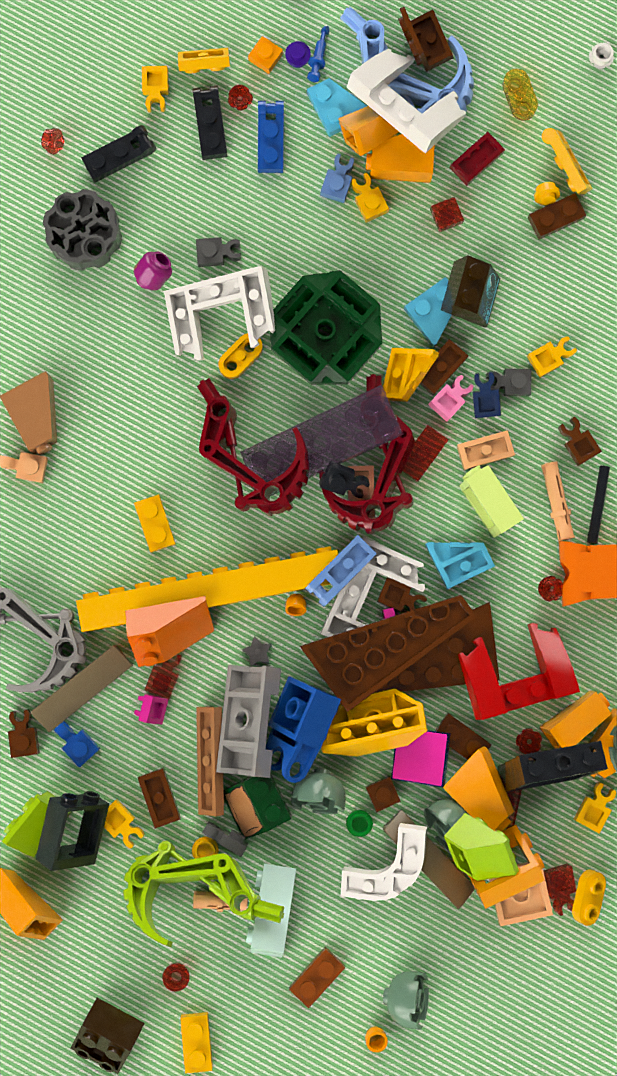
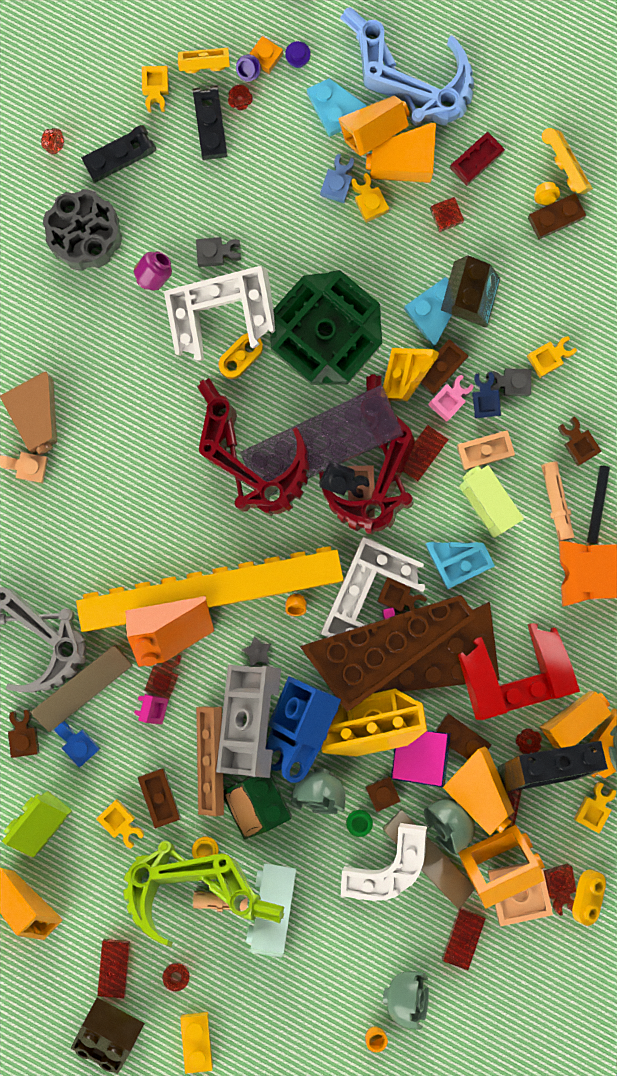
black window [36,791,109,871] -> none
yellow plate [134,494,176,553] -> none
dark grey plate [202,821,248,857] -> none
blue plate [258,100,284,173] -> none
dark orange plate [289,947,345,1008] -> none
medium blue plate [305,535,377,607] -> none
blue piece [307,26,329,82] -> none
white wedge [347,49,466,153] -> none
reddish brown bracket [398,6,454,72] -> none
lime slope [444,813,519,881] -> none
clear yellow plate [502,69,538,121] -> none
clear red plate [538,576,563,602] -> none
white plate [589,43,614,69] -> none
none -> clear red plate [97,939,130,998]
none -> plate [236,54,261,82]
none -> clear red plate [442,908,486,970]

